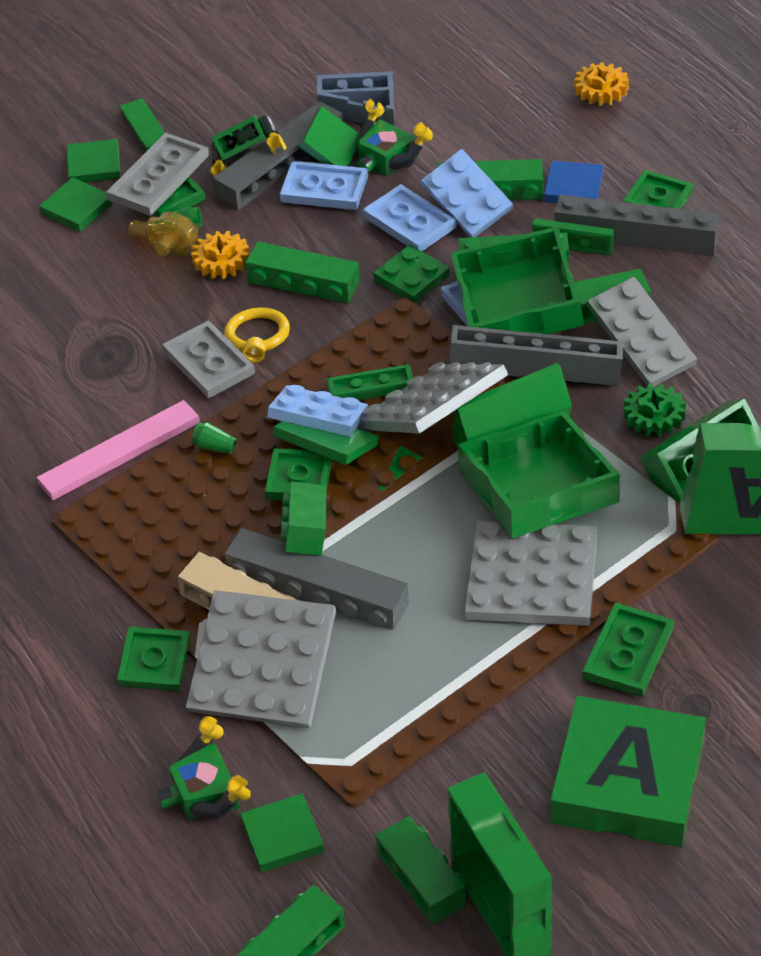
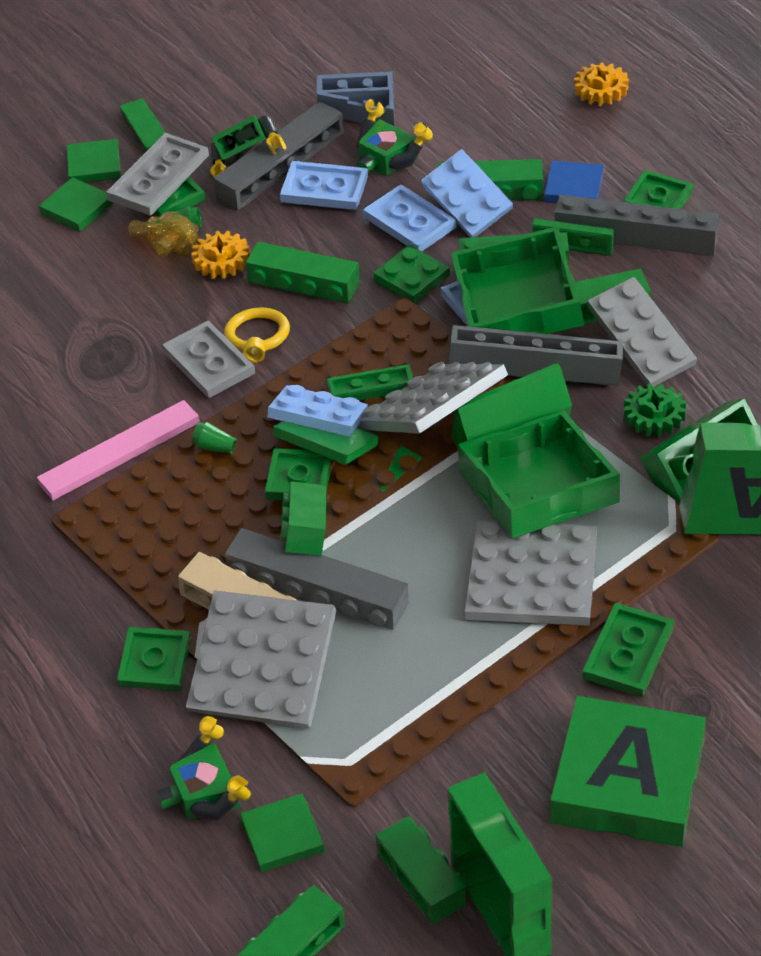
green tile [299,106,359,166] -> none

